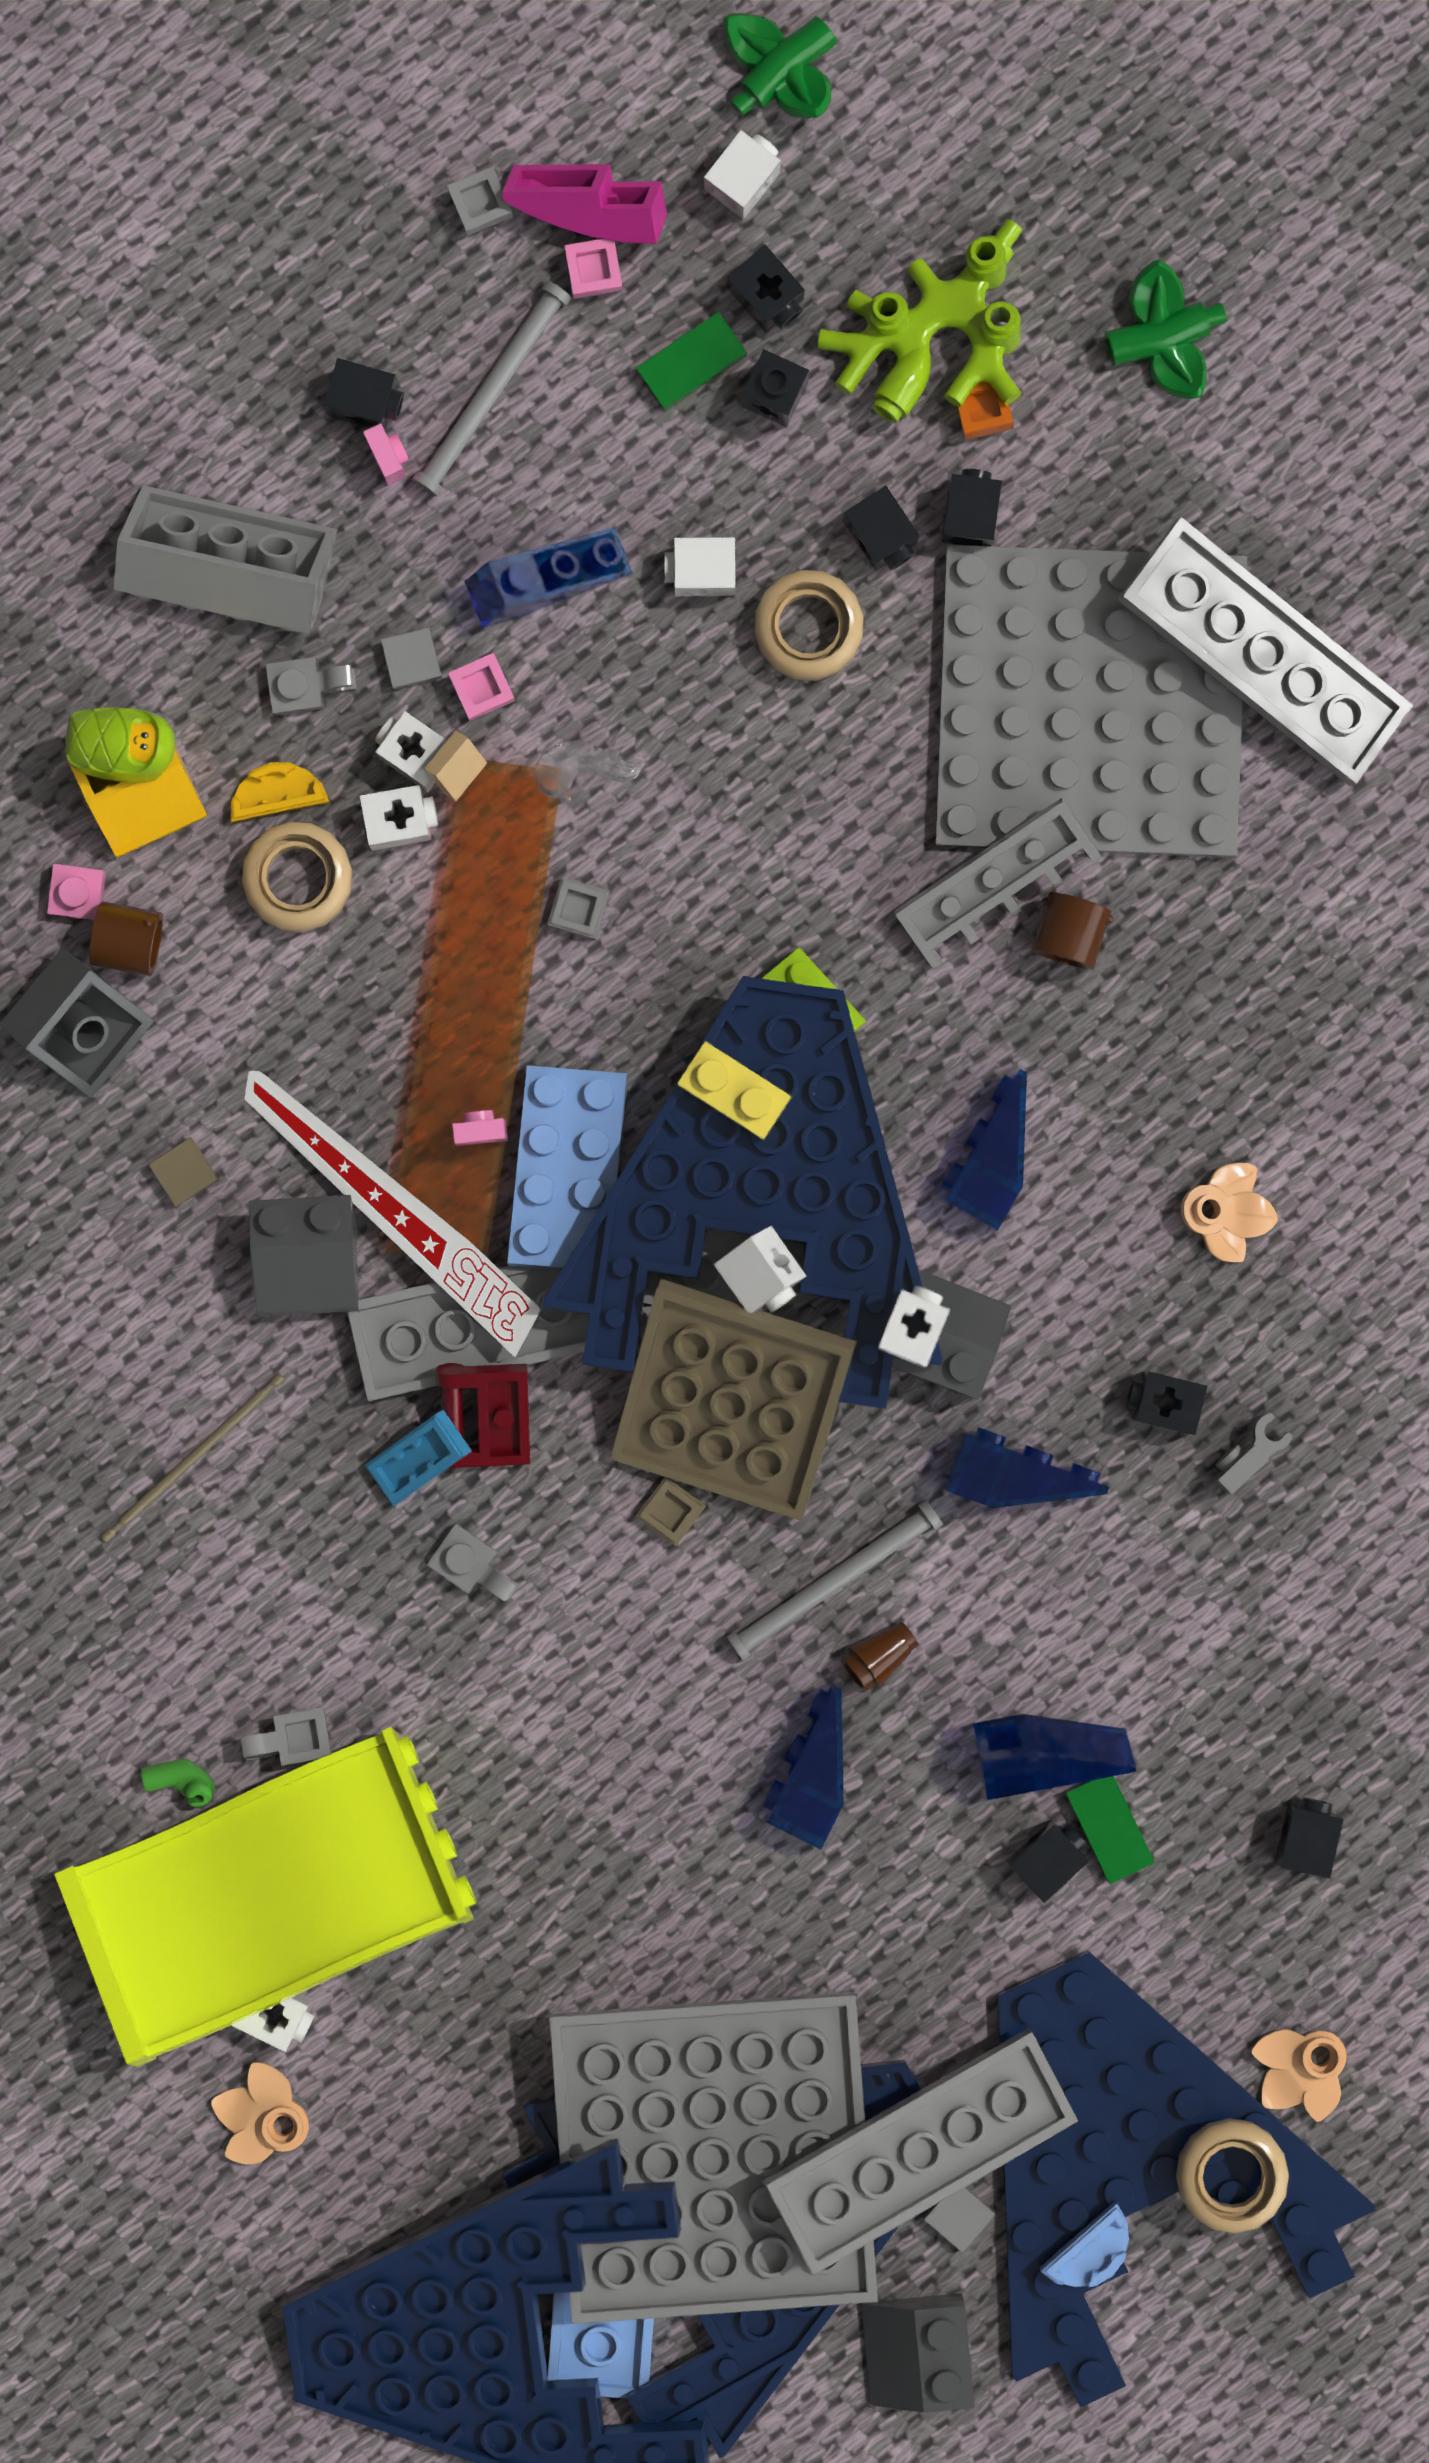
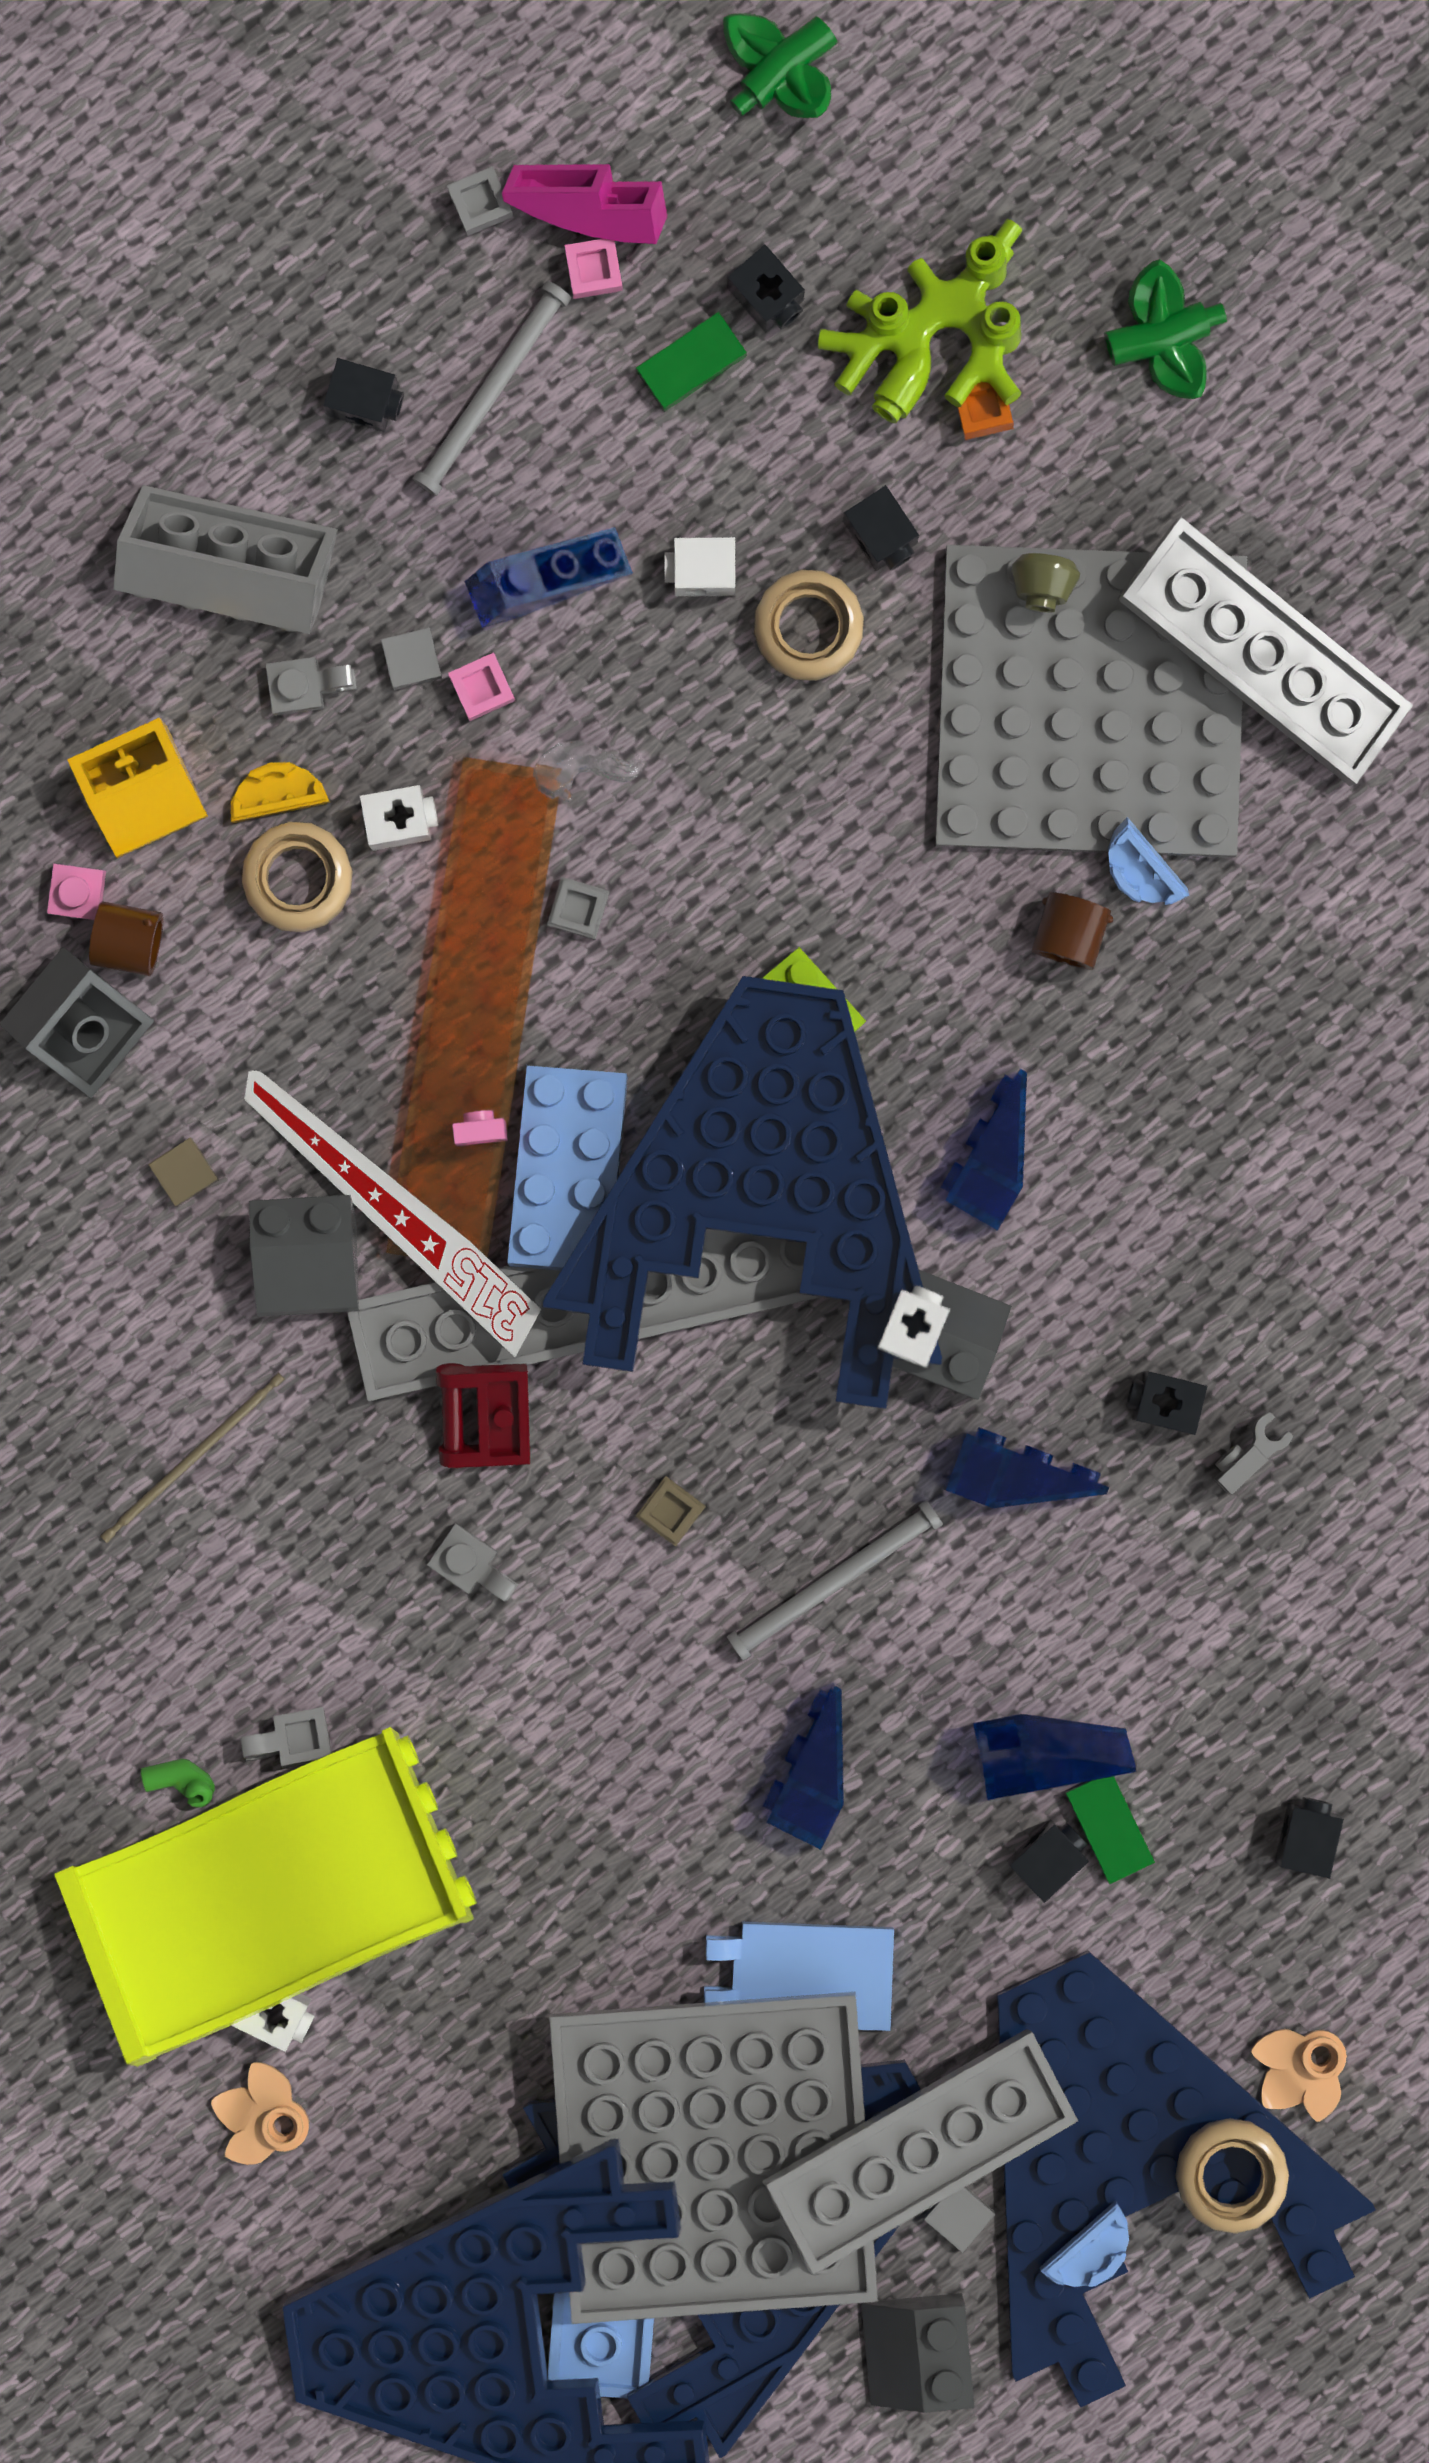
lime piece [65,707,175,783] -> none
bright pink plate [363,423,409,486] -> none
dark azure plate [365,1410,472,1506] -> none
white brick [375,711,447,792] -> none
tan tile [424,730,487,801] -> none
dark tan plate [610,1279,857,1521] -> none
light yellow plate [677,1041,791,1141] -> none
white brick [704,130,781,220] -> none
white brick [714,1226,806,1313] -> none
black brick [742,349,809,427] -> none
reddish brown cone [841,1621,919,1692] -> none
light grey hinge [894,798,1102,969] -> none
black brick [941,469,1002,546] -> none
light nougat plate [1181,1163,1278,1262] -> none
none -> light blue tile [703,1921,894,2031]
none -> olive cone [1011,553,1080,613]
none -> light blue tile [1108,817,1189,905]

